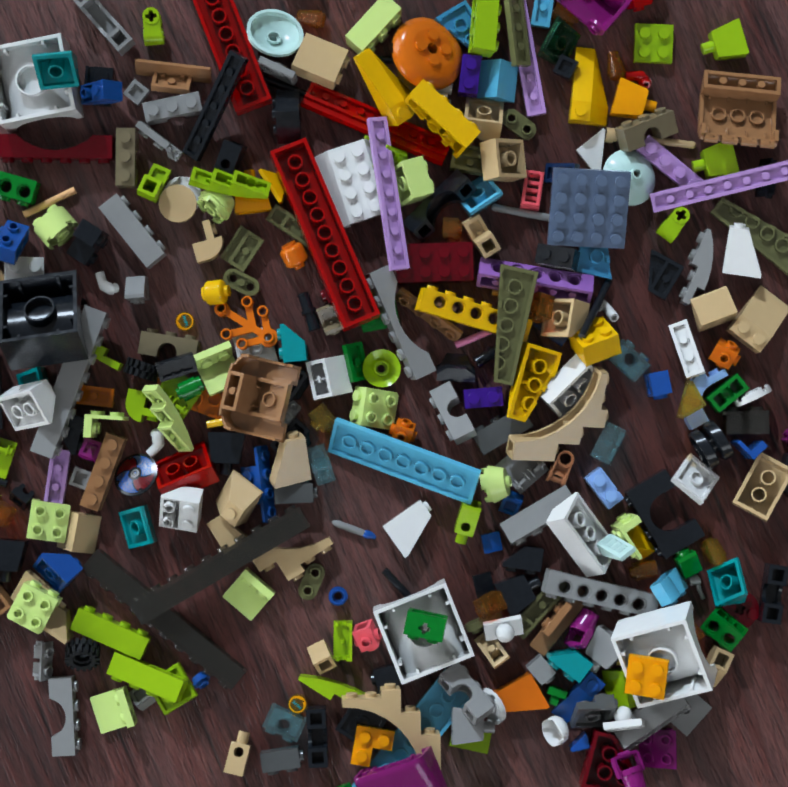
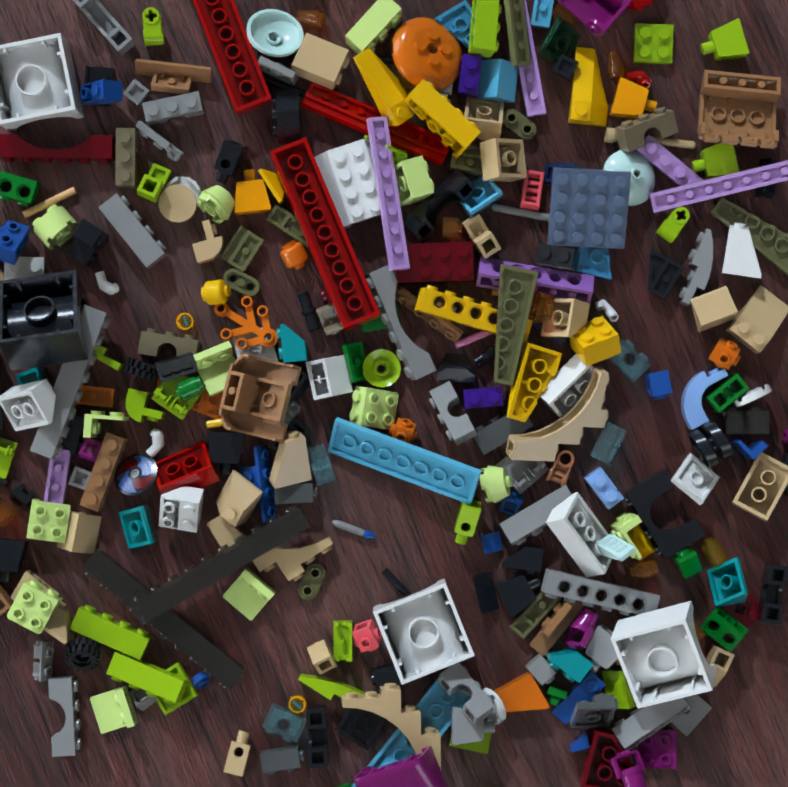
teal slope [32,51,80,90] -> none
blue slope [32,553,83,593] -> none
light grey slope [124,276,150,304] -> none
yellowish green slope [142,384,194,452] -> none
black plate [182,50,249,161] -> none
lime slope [188,166,271,199] -> none
clear yellow brick [308,403,336,433] -> none
blue plate [329,586,348,606] -> none
light orange plate [350,724,395,767] -> none
white slope [383,499,432,558] -> none
green brick [403,607,448,644] -> none
olive plate [464,609,502,634] -> none
clear orange brick [473,591,508,619] -> none
tan slope [474,633,510,669] -> none
white tile [483,615,524,643] -> none
white hair [542,716,569,747] -> none
white tile [576,128,606,170] -> none
black bar [578,279,612,339] -> none
white tile [603,706,645,732] -> none
light orange plate [624,653,669,700] -> none
medium azure brick [650,567,688,607] -> none
white plate [668,319,706,380] -> none
clear yellow slope [676,380,706,419] -> none
light grey hand [688,574,705,600] -> none

